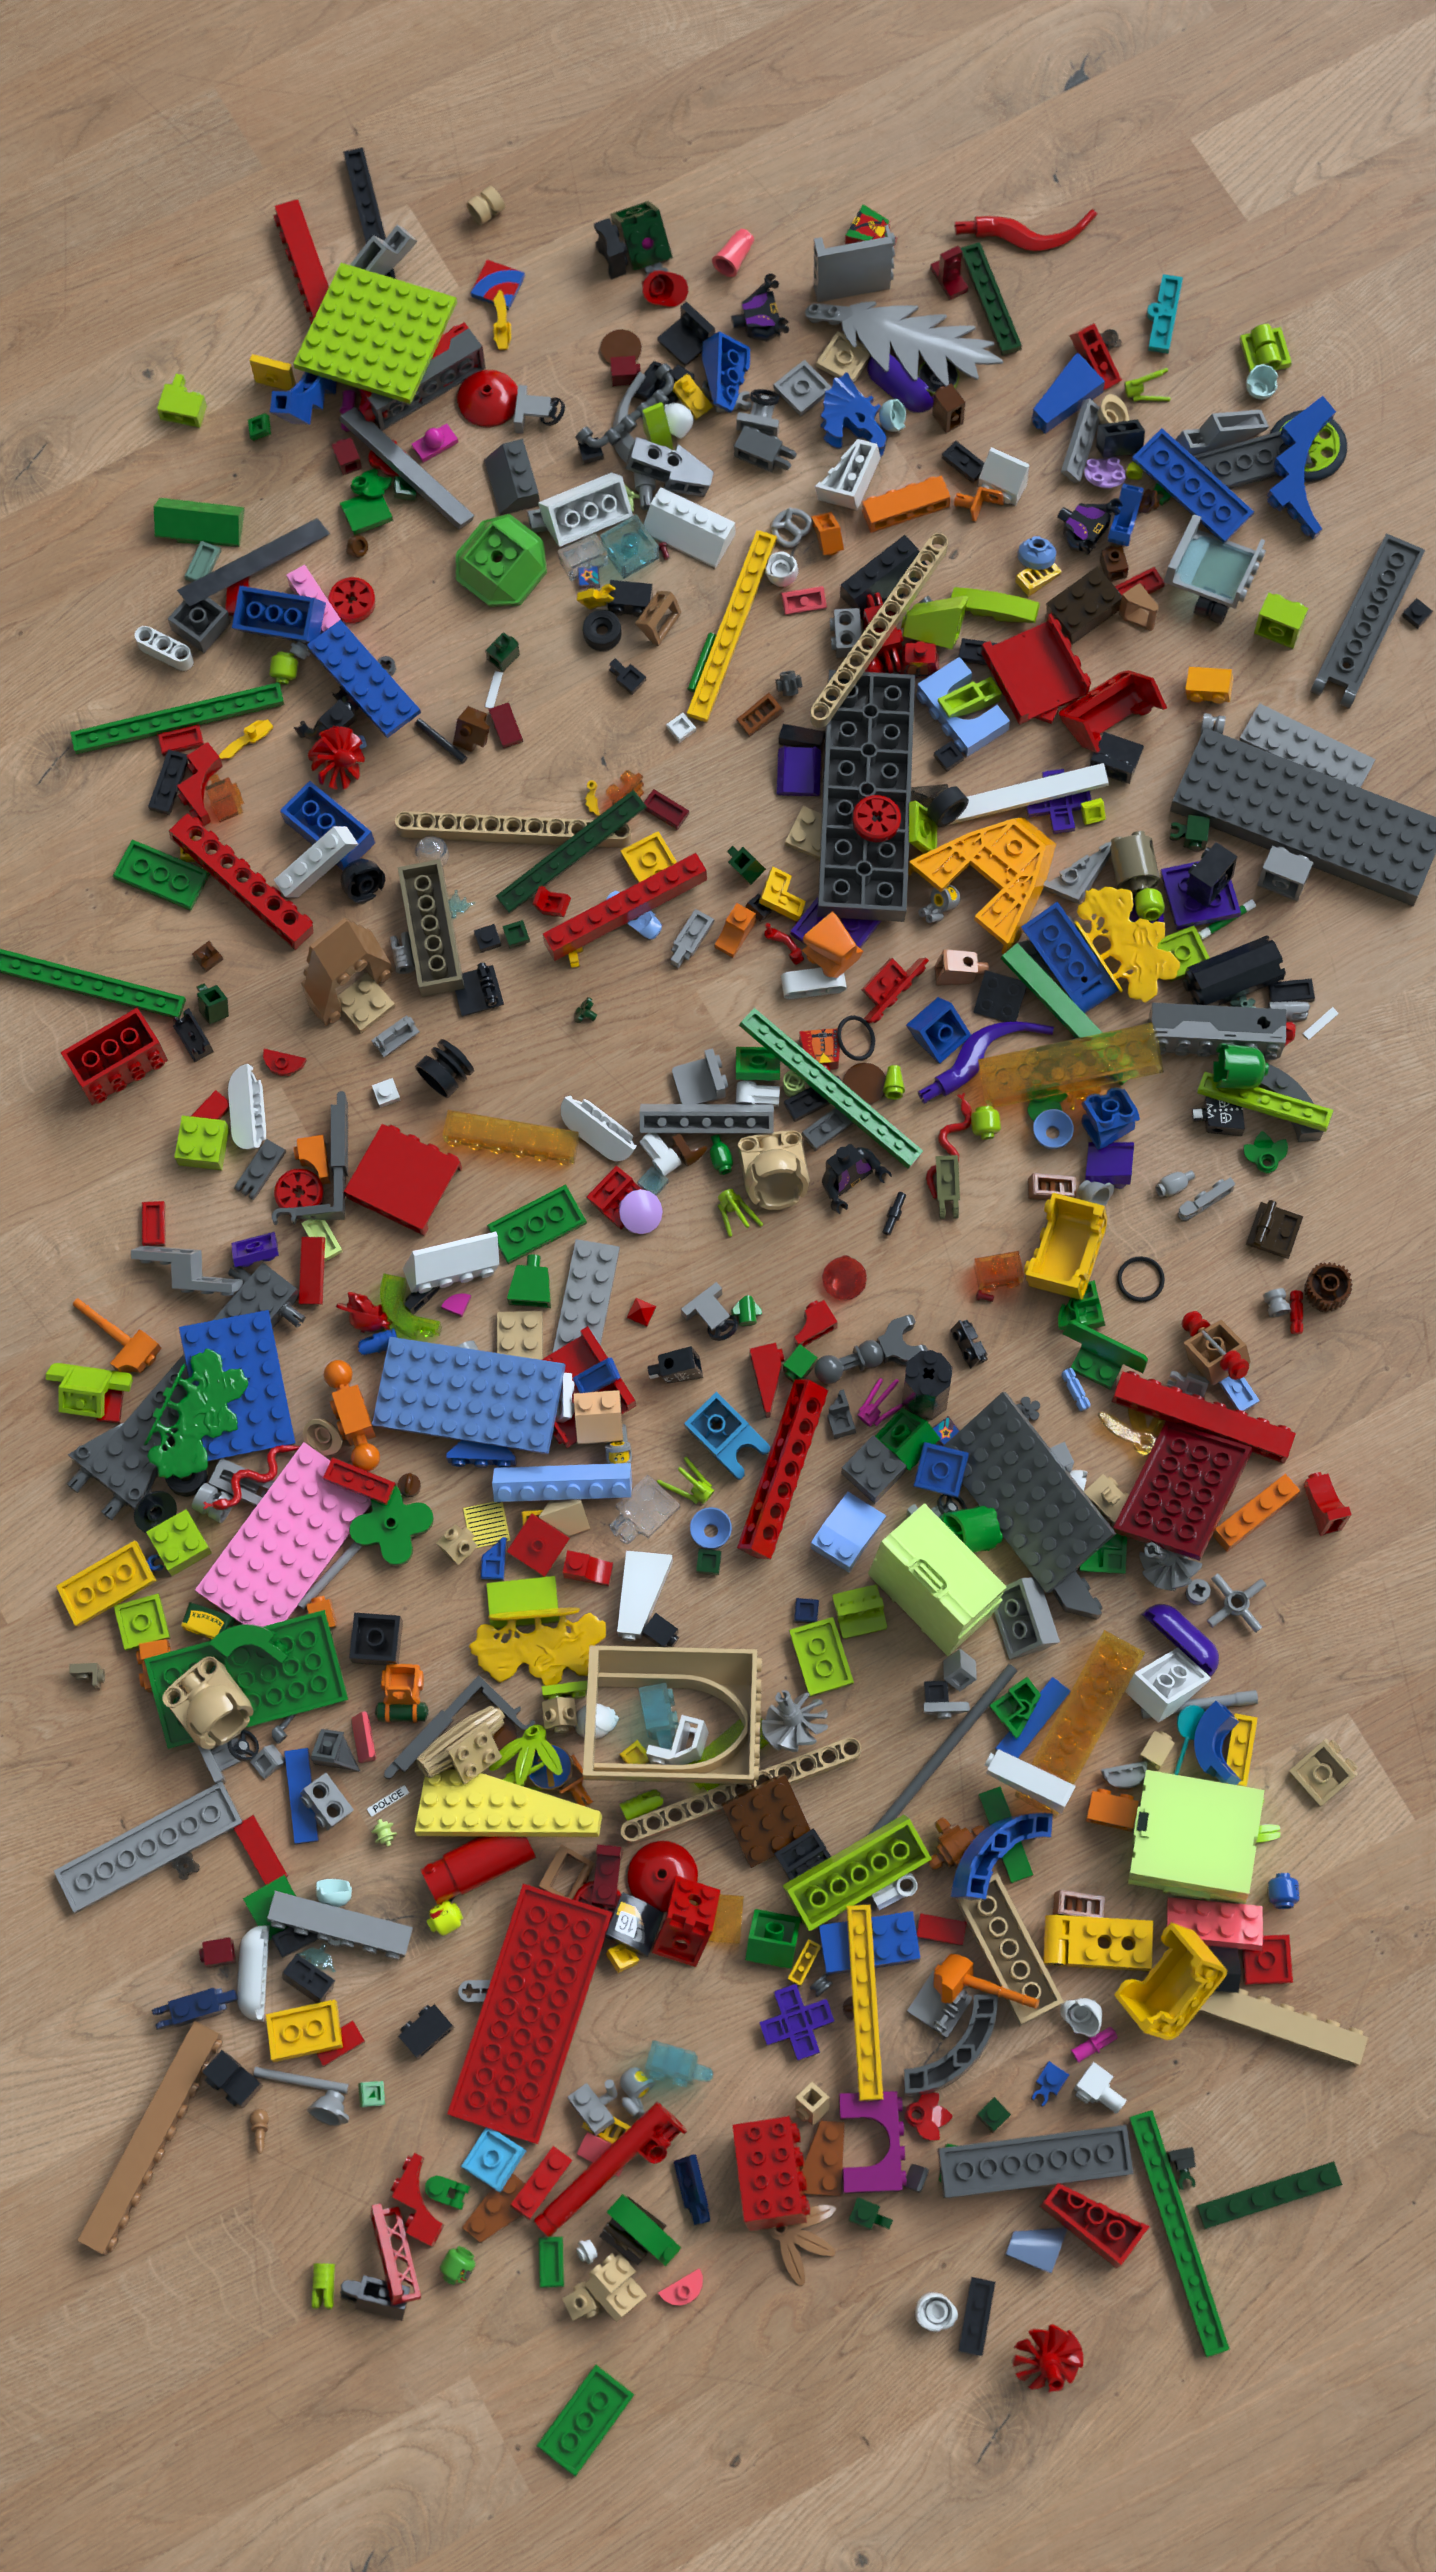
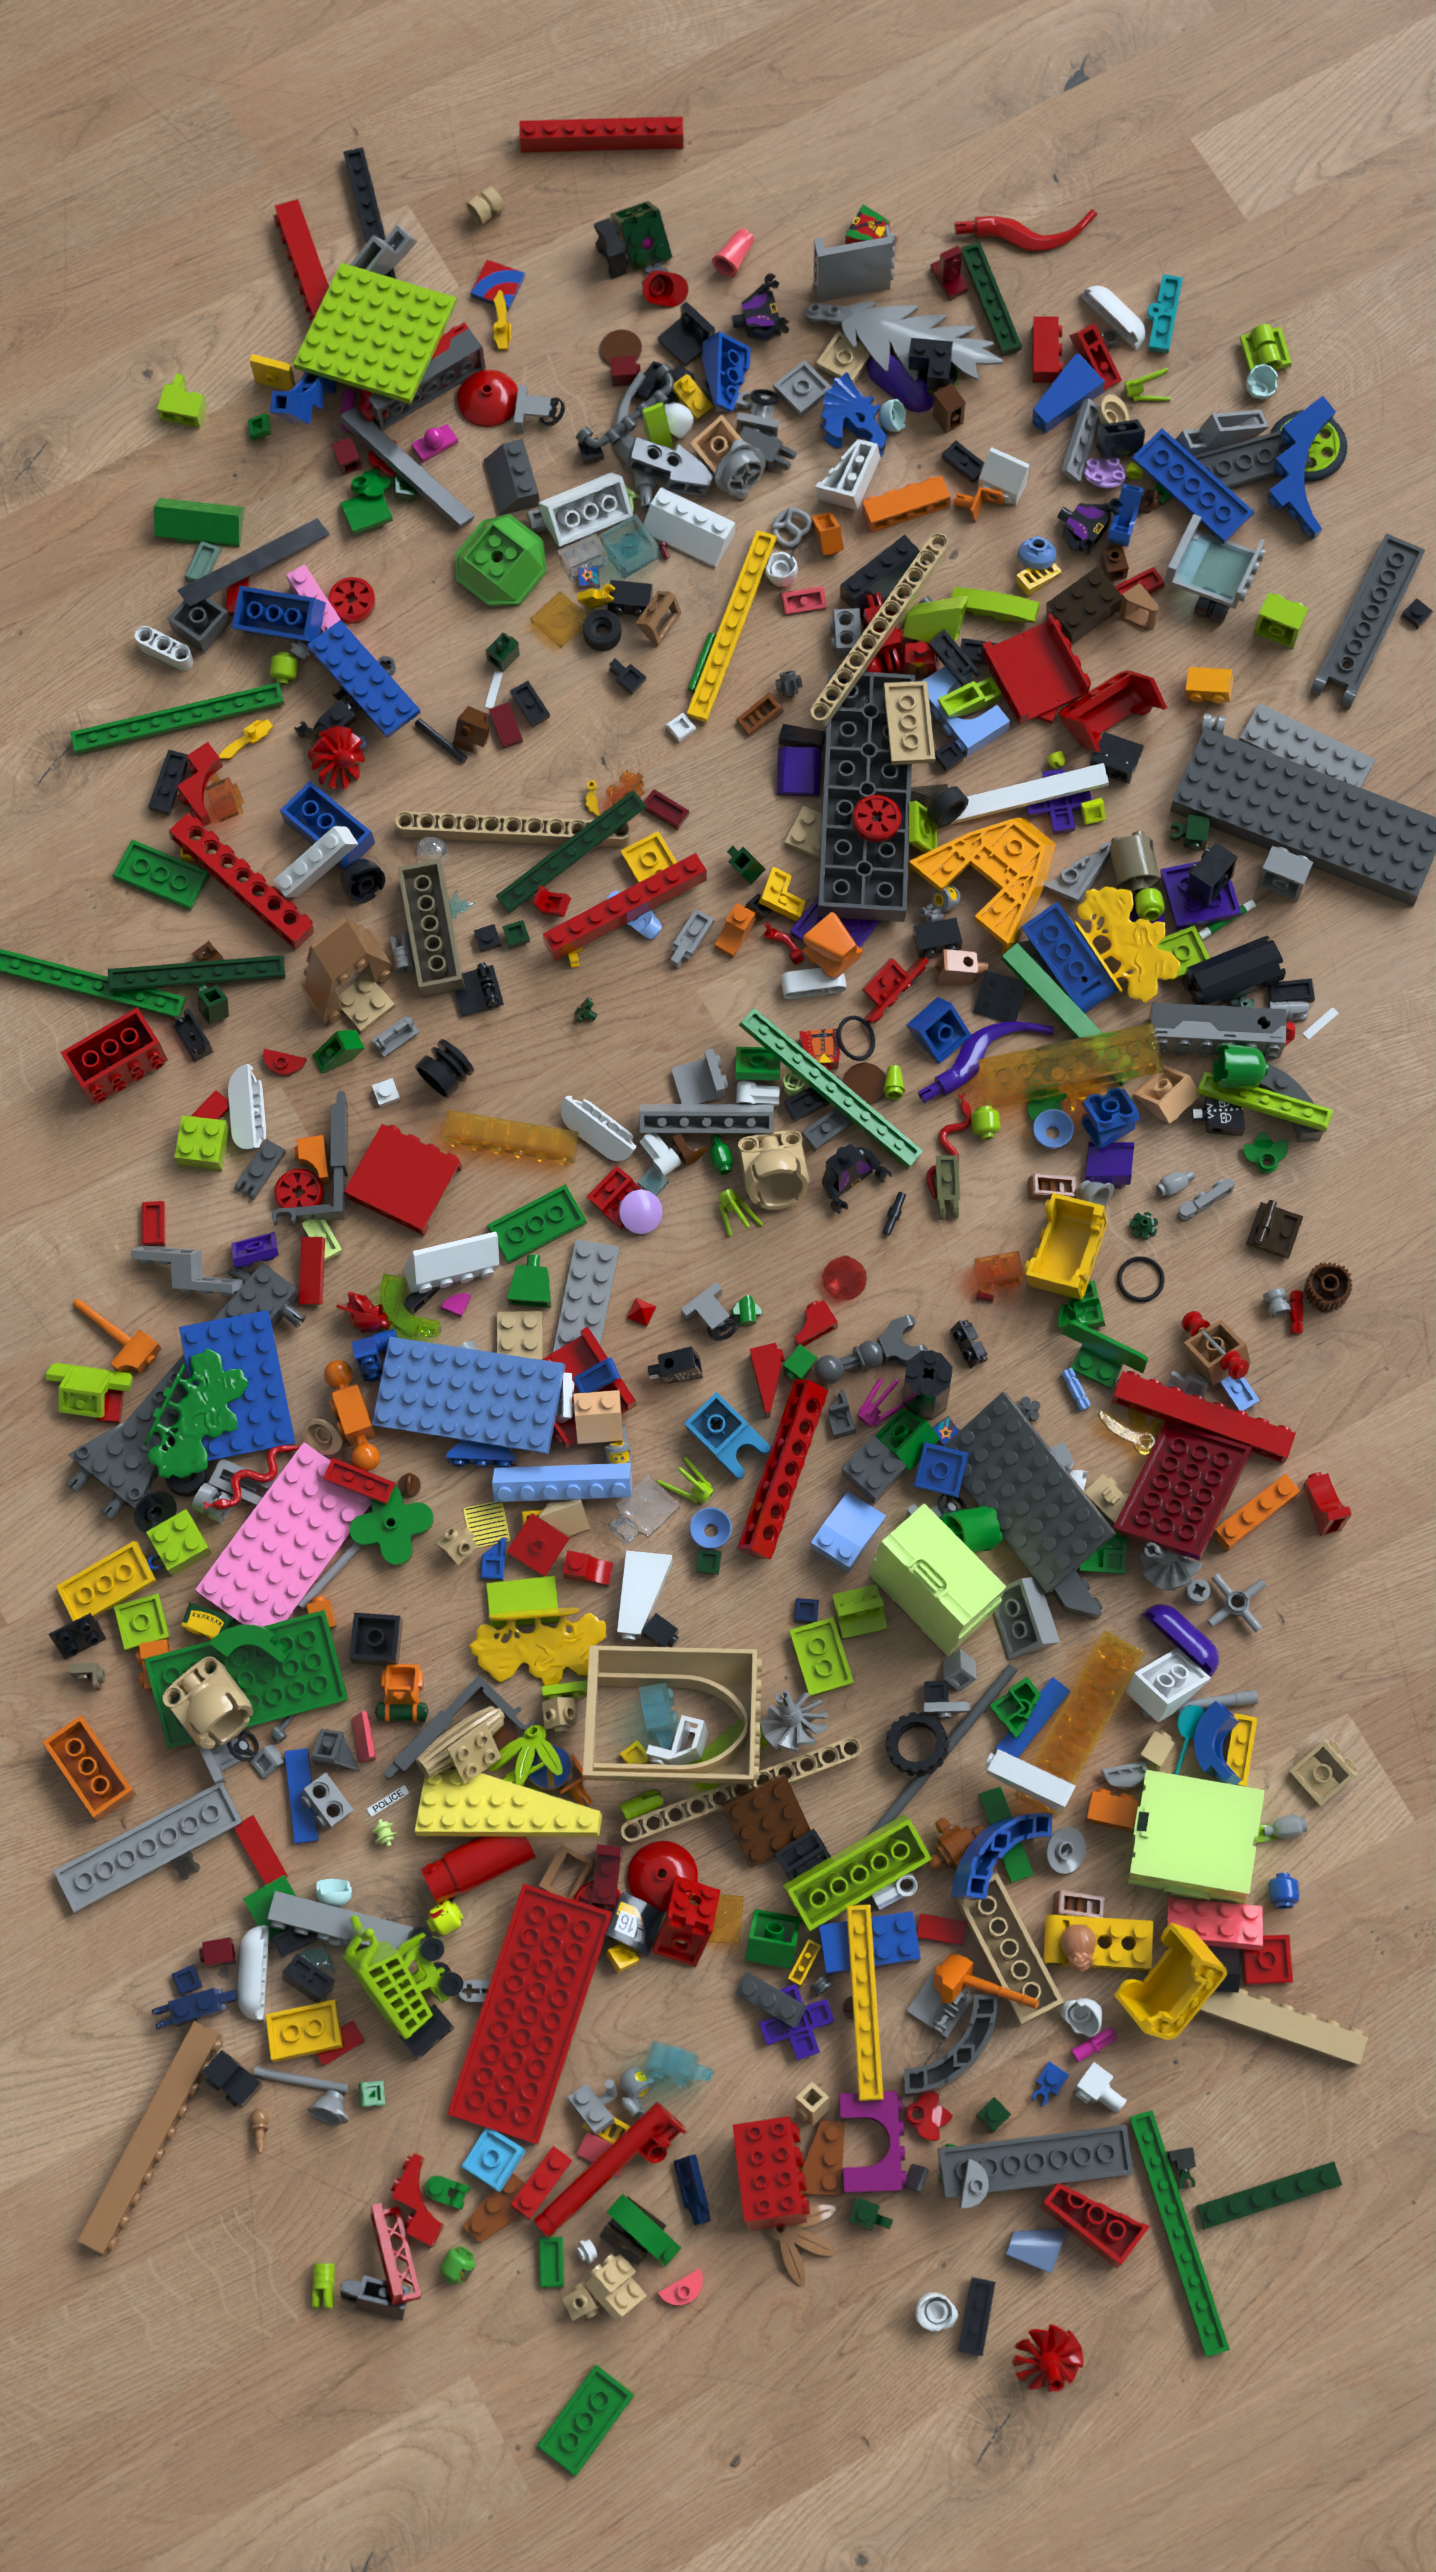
red tile [157,724,204,756] -> none
reddish brown tile [346,535,368,557] -> none
white hair [574,1704,619,1739] -> none
none -> orange brick [42,1715,137,1821]
none -> black hinge [49,1613,106,1659]
none -> dark green tile [108,955,286,992]
none -> dark blue tile [172,1964,203,1997]
none -> green slope [312,1030,365,1074]
none -> lime piece [342,1915,463,2039]
none -> blue slope [351,1336,383,1382]
none -> black plate [510,681,550,727]
none -> red brick [519,116,684,153]
none -> clear yellow tile [530,591,588,648]
none -> light nougat slope [690,415,742,473]
none -> light grey piece [714,440,766,499]
none -> dark grey plate [735,1972,807,2028]
none -> tan plate [883,681,935,765]
none -> black tyre [885,1712,949,1777]
none -> black brick [909,338,953,391]
none -> black brick [913,917,962,959]
none -> black hinge [927,629,981,687]
none -> light grey plate [959,2159,989,2208]
none -> red brick [1032,316,1063,383]
none -> light grey dish [1046,1827,1086,1874]
none -> neon yellow hinge [1047,751,1065,769]
none -> nougat hair [1060,1924,1096,1972]
none -> white brick [1080,286,1146,350]
none -> dark green plant [1129,1212,1158,1240]
none -> light nougat slope [1133,1065,1201,1124]
none -> light grey plant [1263,1815,1308,1839]

